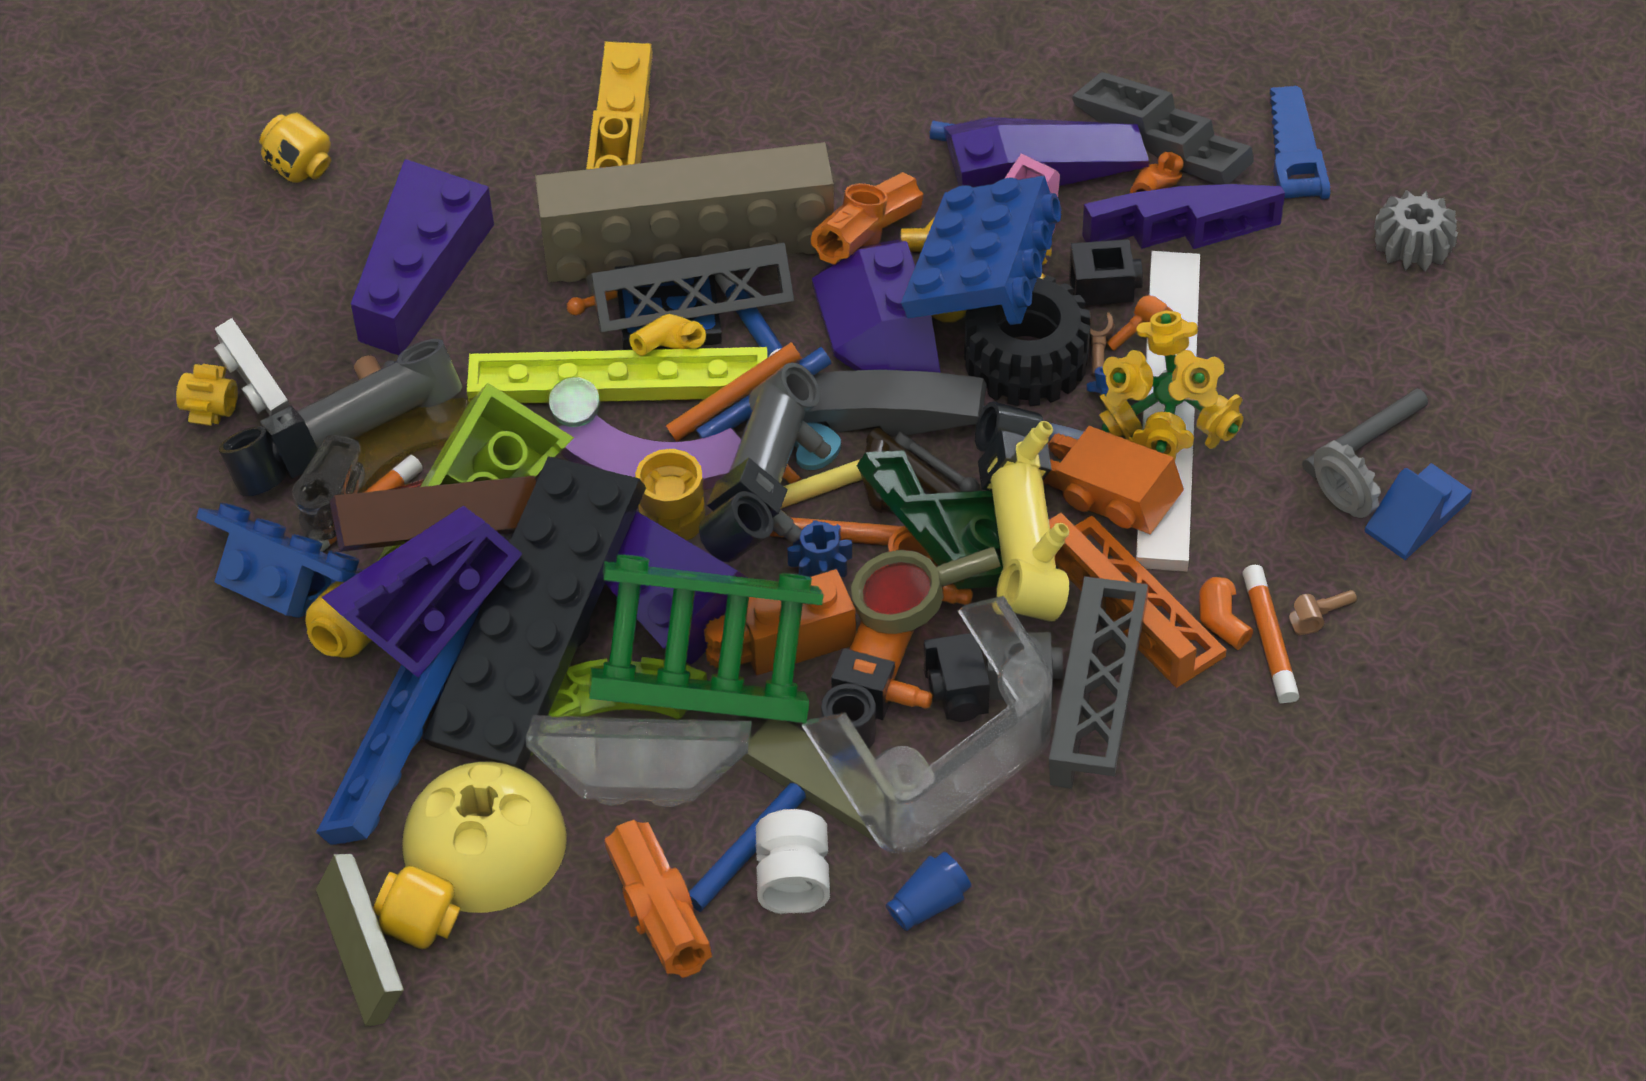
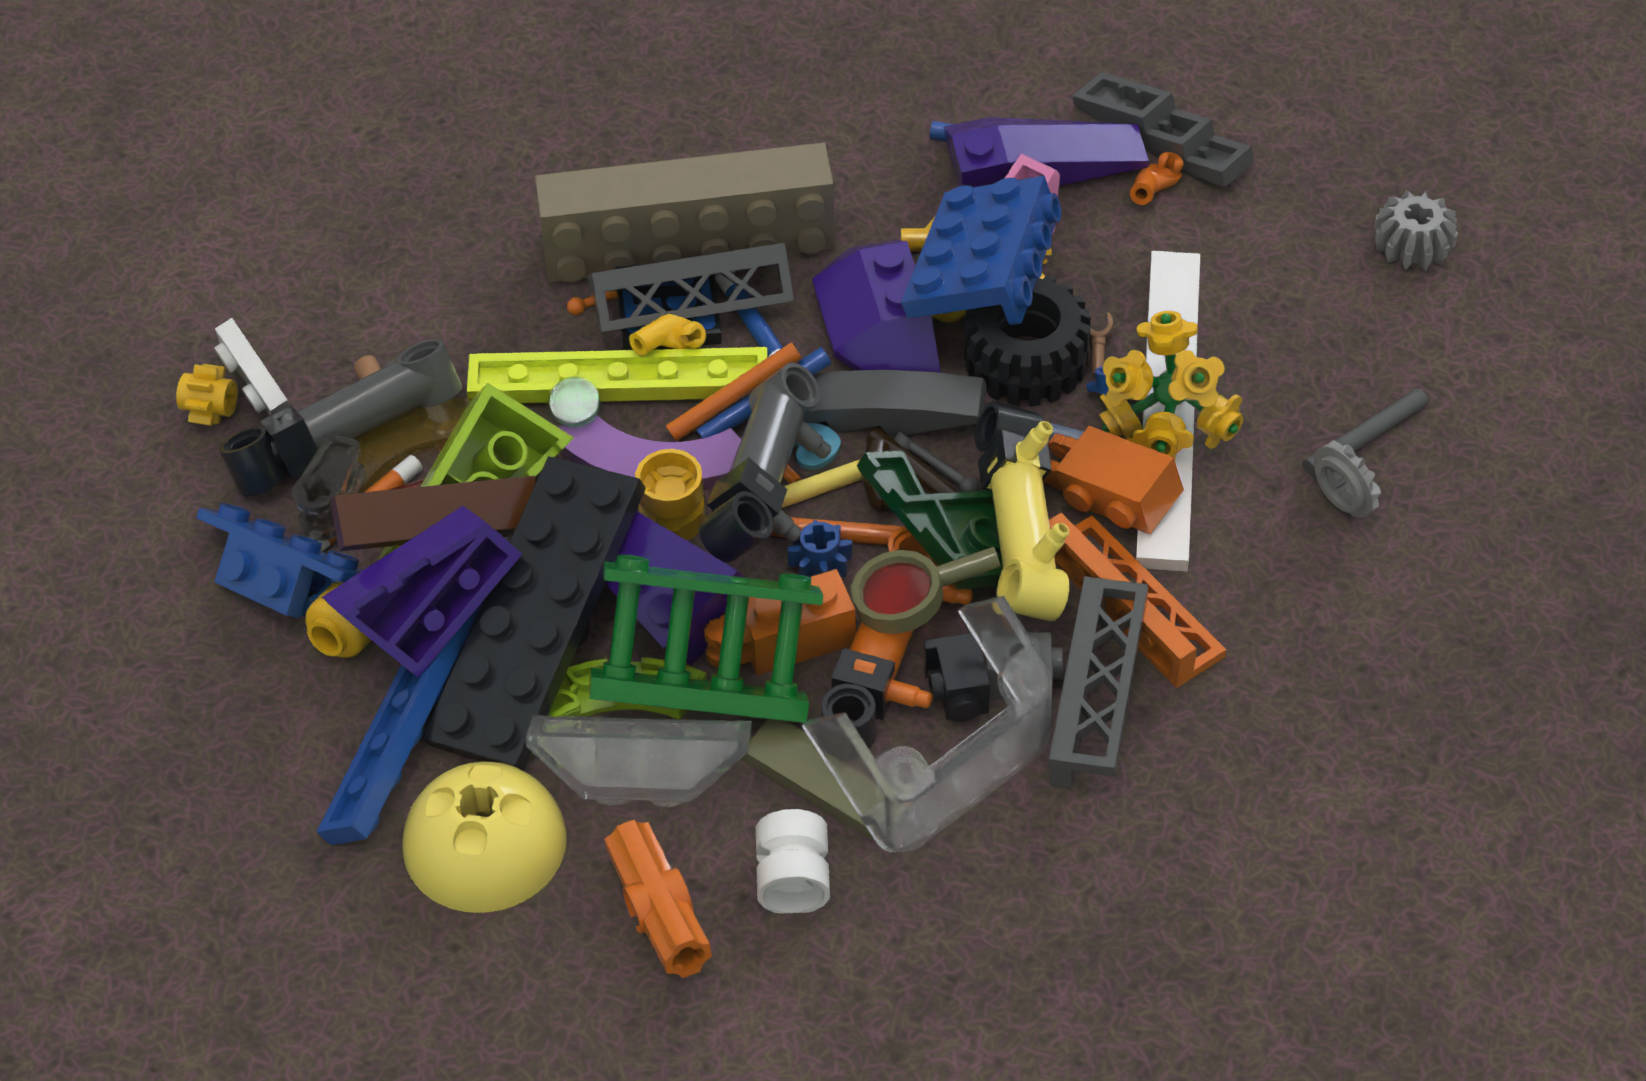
yellow head [259,113,331,183] -> none
olive tile [316,854,404,1026] -> none
dark purple wedge [351,159,494,355] -> none
yellow head [373,865,461,949] -> none
yellow slope [586,42,653,169] -> none
blue bar [689,783,806,912] -> none
orange piece [811,172,923,265] -> none
blue cone [886,852,971,931] -> none
black brick [1069,239,1143,305] -> none
dark purple slope [1082,184,1285,249] -> none
orange hand [1106,295,1173,351] -> none
orange arm [1199,577,1253,650] -> none
orange bar [1242,565,1300,704] -> none
blue piece [1270,86,1330,199] -> none
medium nougat hand [1289,590,1357,636] -> none
blue slope [1364,463,1472,560] -> none

